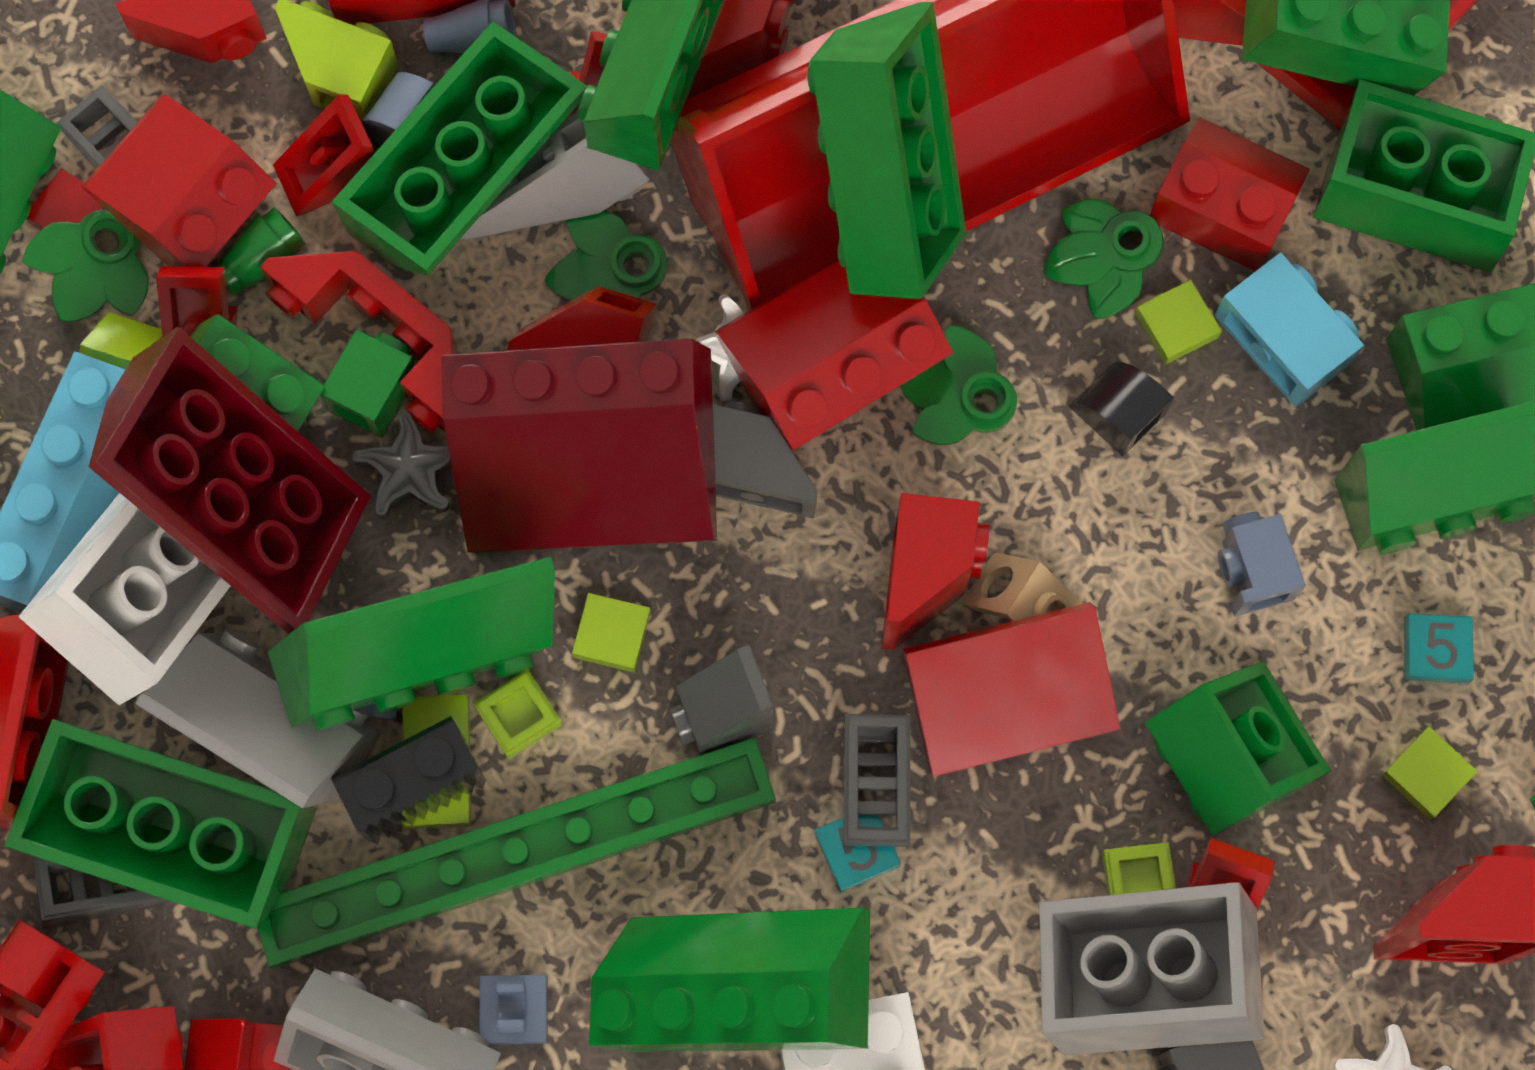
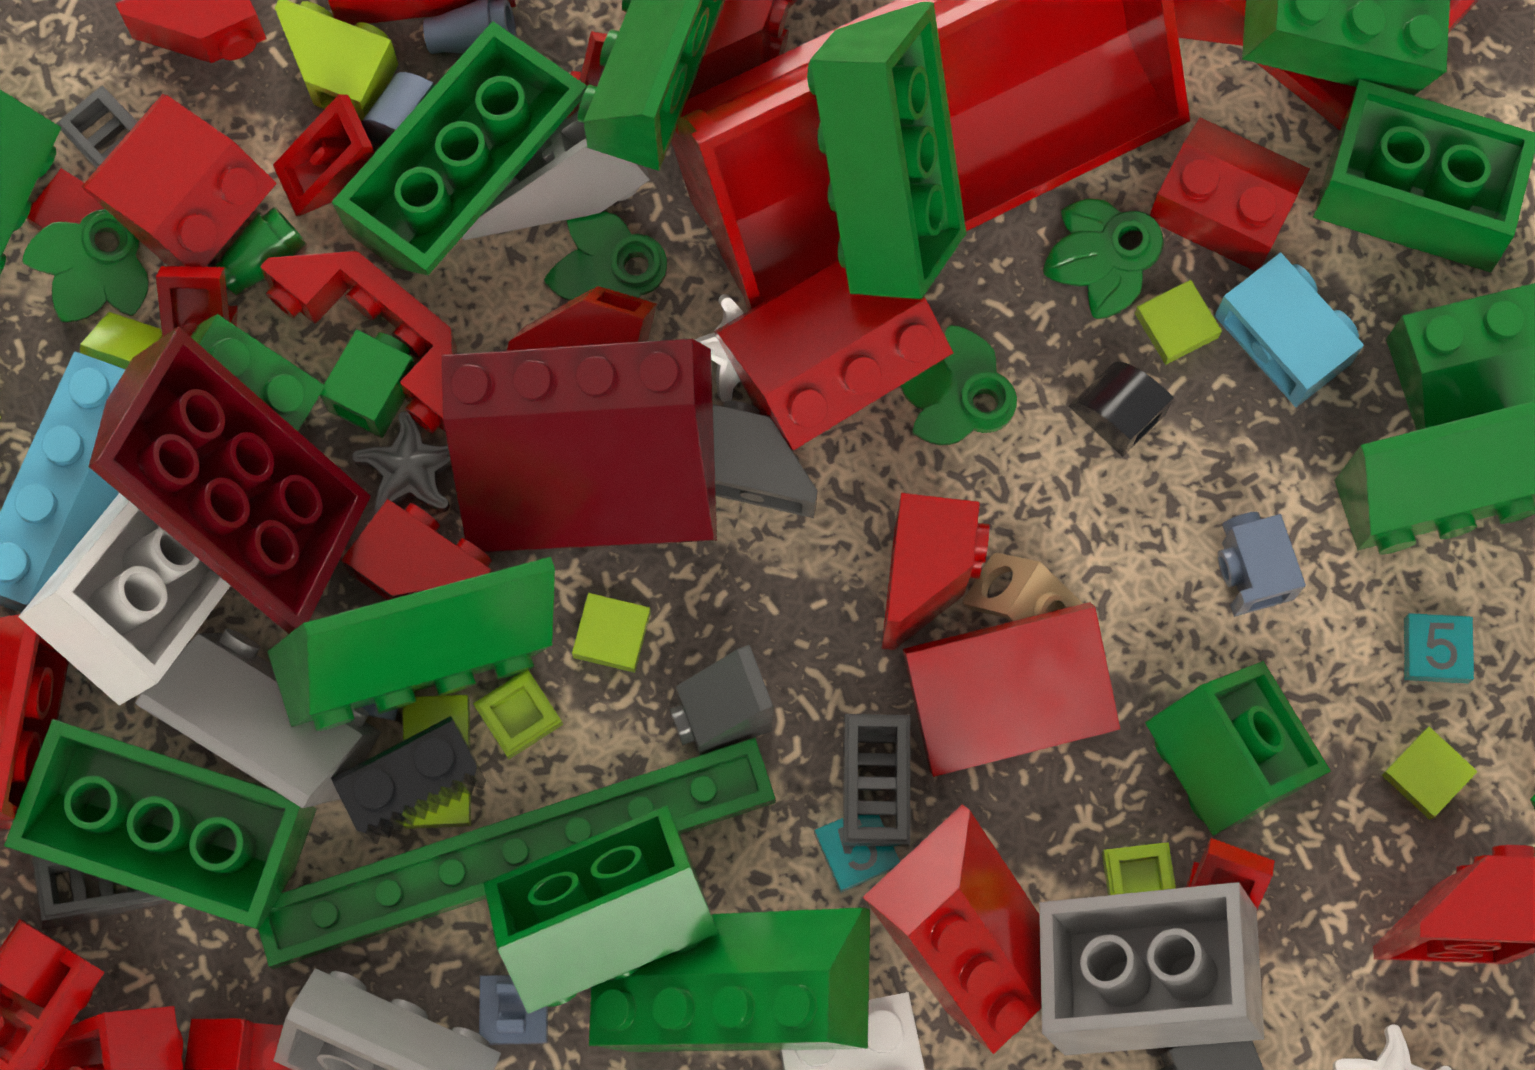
none -> red slope [341,499,492,600]
none -> green brick [483,805,718,1014]
none -> red slope [863,804,1042,1054]

